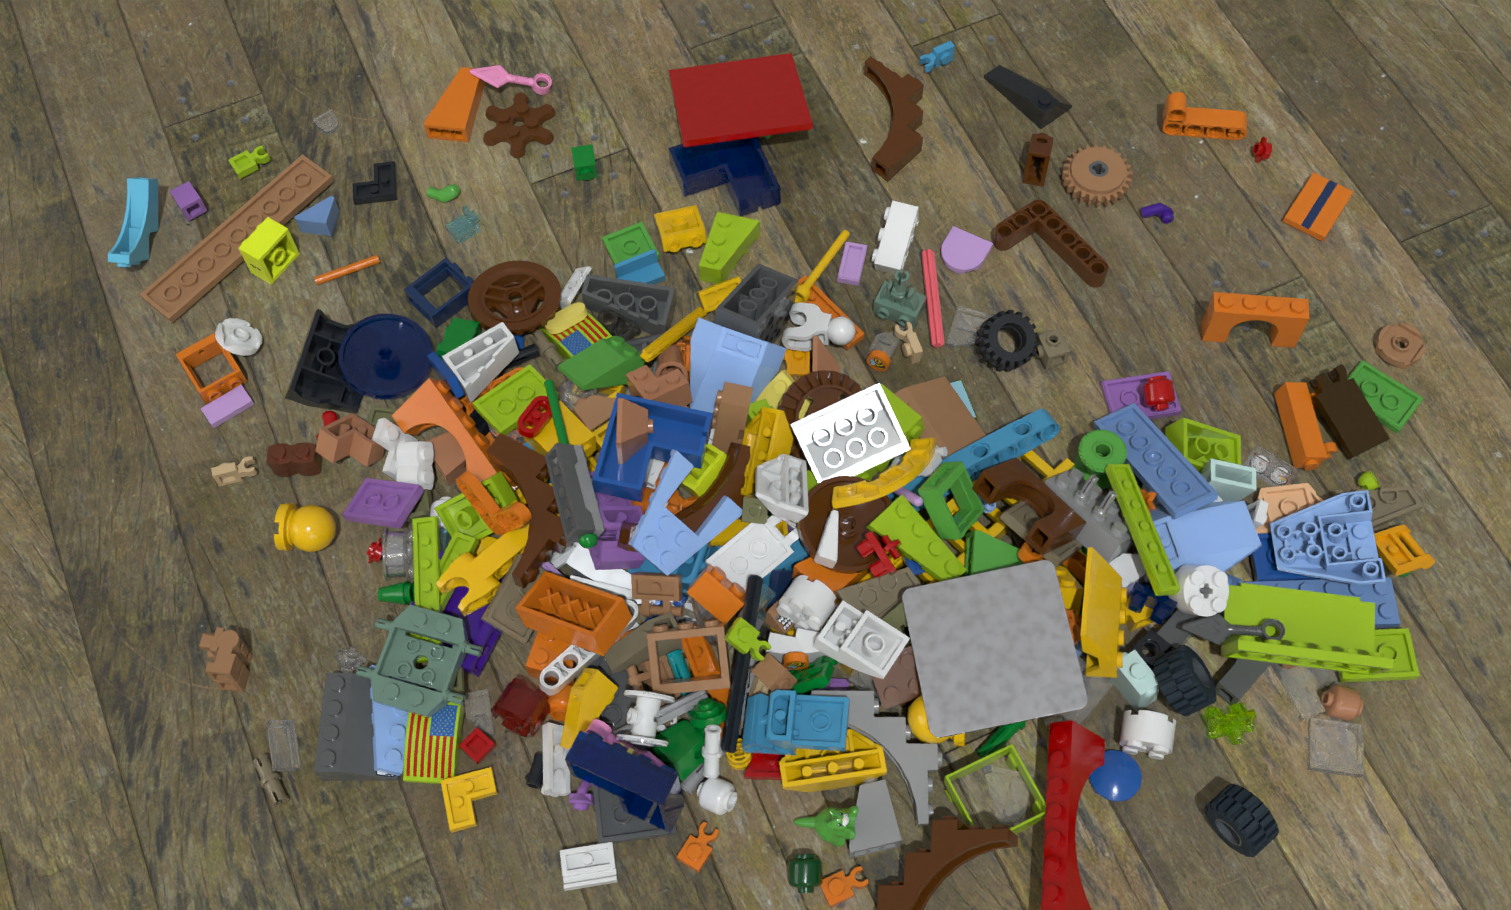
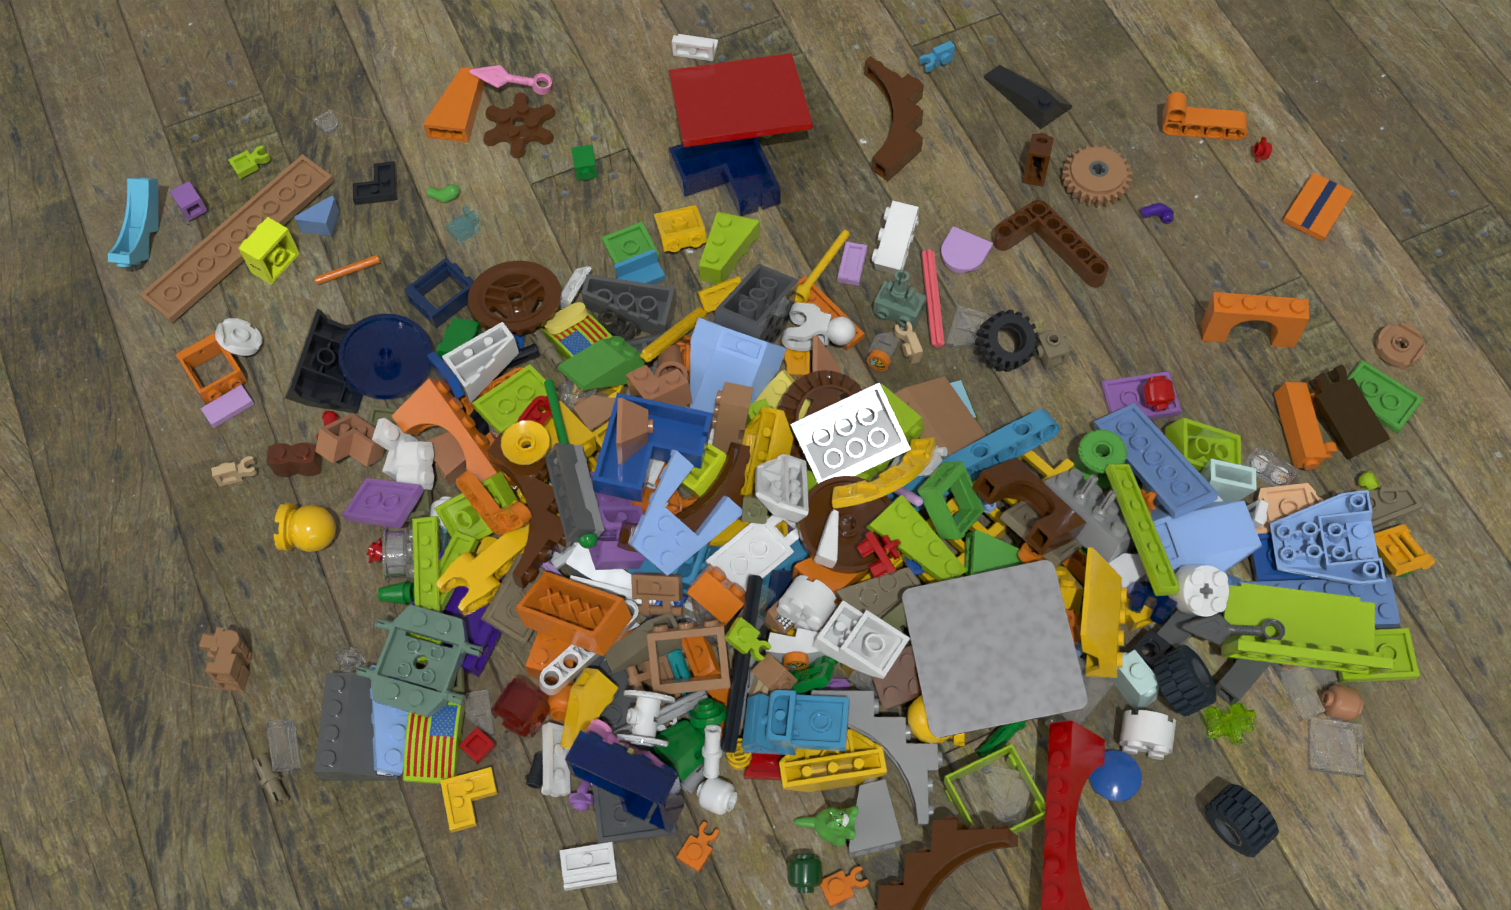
none -> yellow dish [501,421,550,465]
none -> white panel [672,34,718,61]

